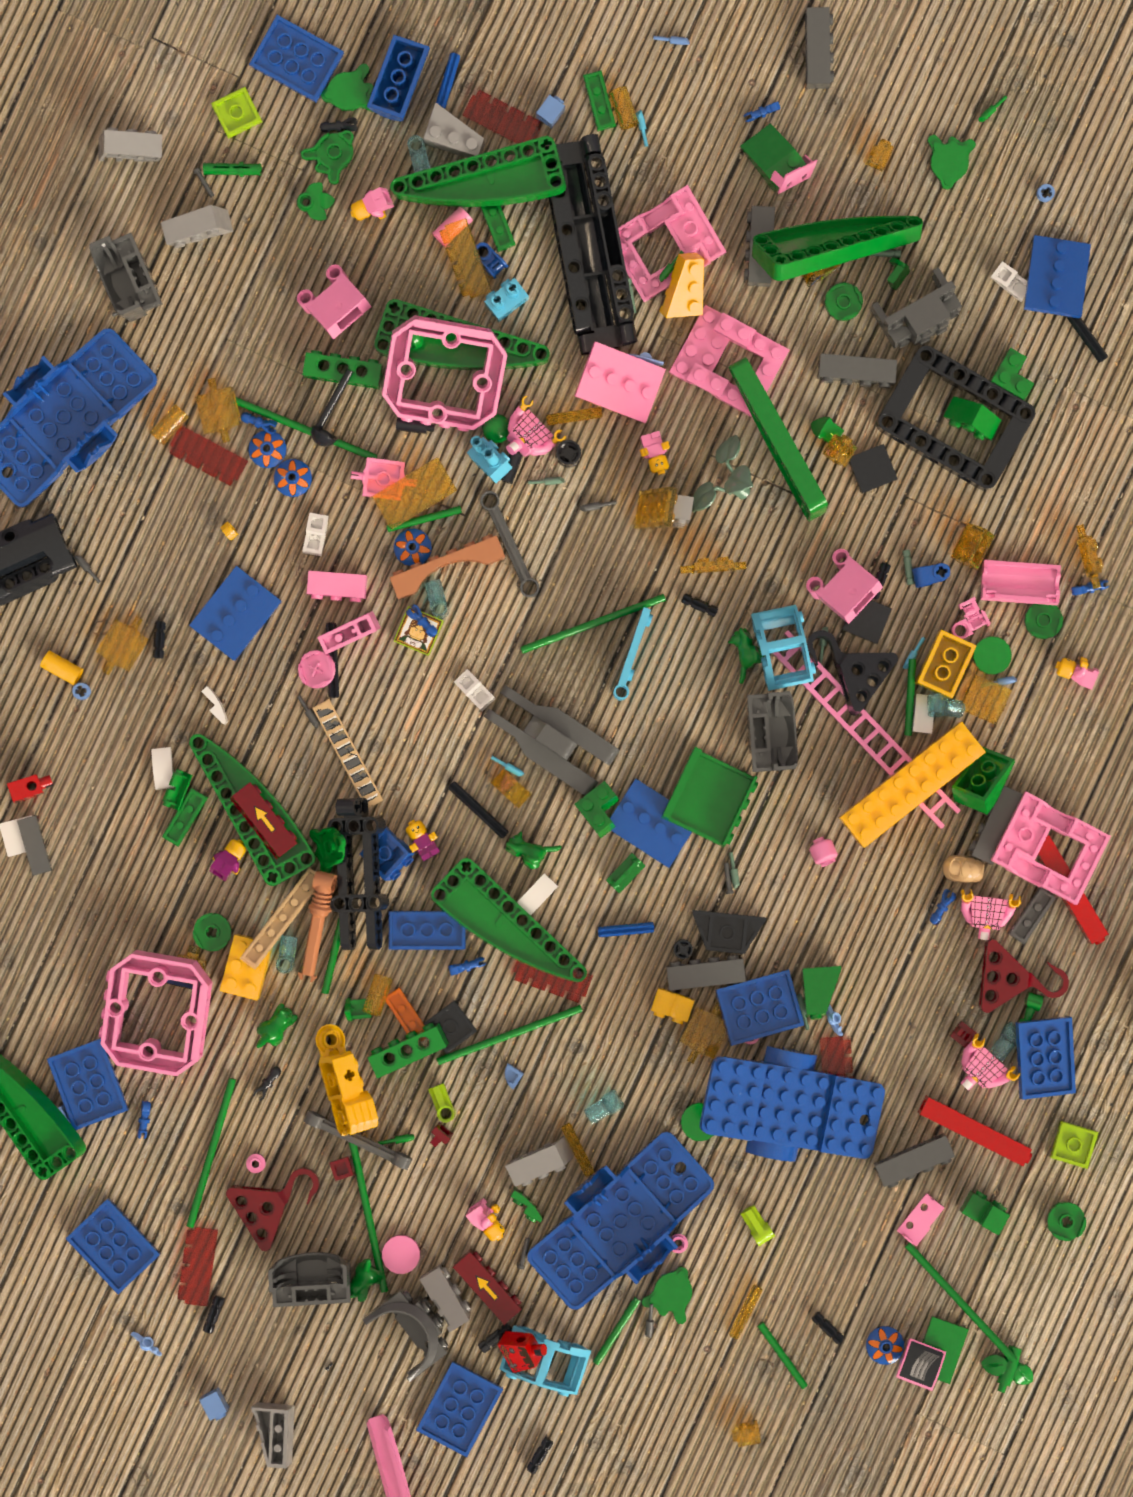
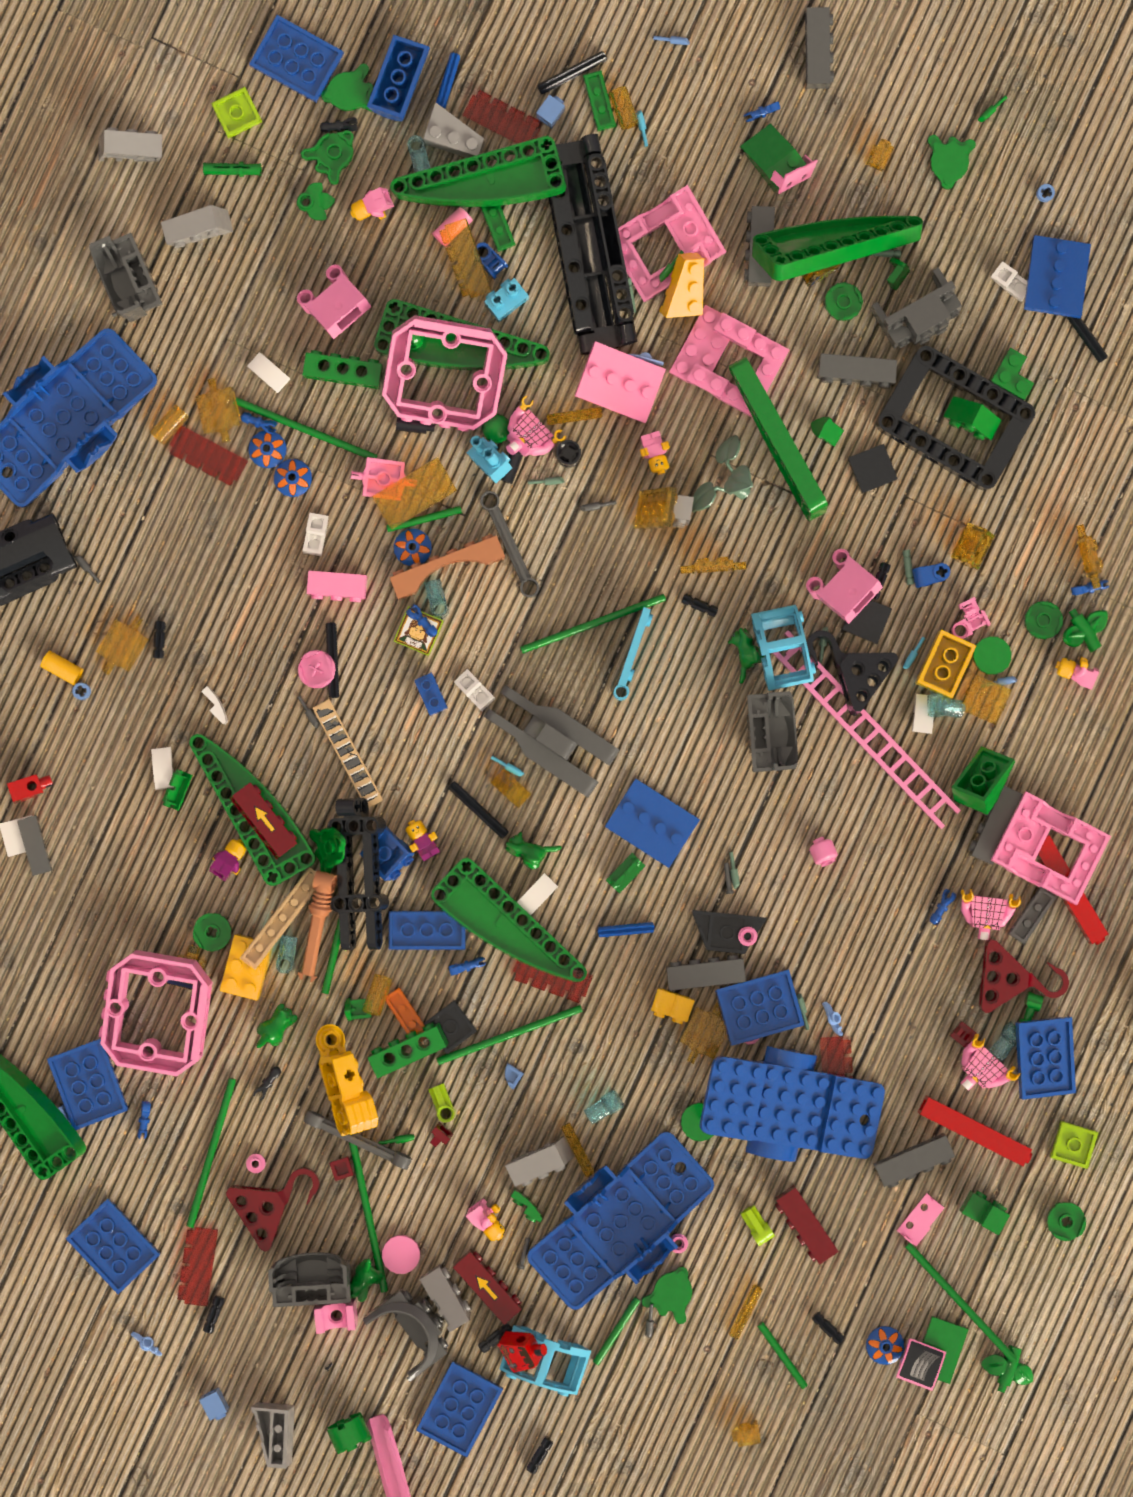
green tile [162,788,209,847] -> none
blue plate [189,566,282,661] -> none
dark grey piece [193,167,214,197] -> none
yellow axle [220,521,238,540] -> none
black piece [311,368,353,447] -> none
bright pink slope [317,610,381,654] -> none
green brick [574,781,619,838] -> none
green panel [661,747,758,847] -> none
black wheel [673,939,693,959] -> none
green slope [801,966,841,1020] -> none
clear yellow brick [823,434,857,467] -> none
yellow brick [838,722,986,848] -> none
green bar [904,659,916,736] -> none
tan piece [943,855,984,883] -> none
bright pink gear [981,560,1061,605] -> none
none -> white slope [247,352,290,393]
none -> bright pink piece [314,1298,358,1334]
none -> green brick [326,1412,372,1454]
none -> blue brick [414,672,448,716]
none -> black axle [537,51,607,94]
none -> bright pink plate [738,927,757,946]
none -> dark red brick [775,1185,839,1265]
none -> green plant [1062,608,1108,653]

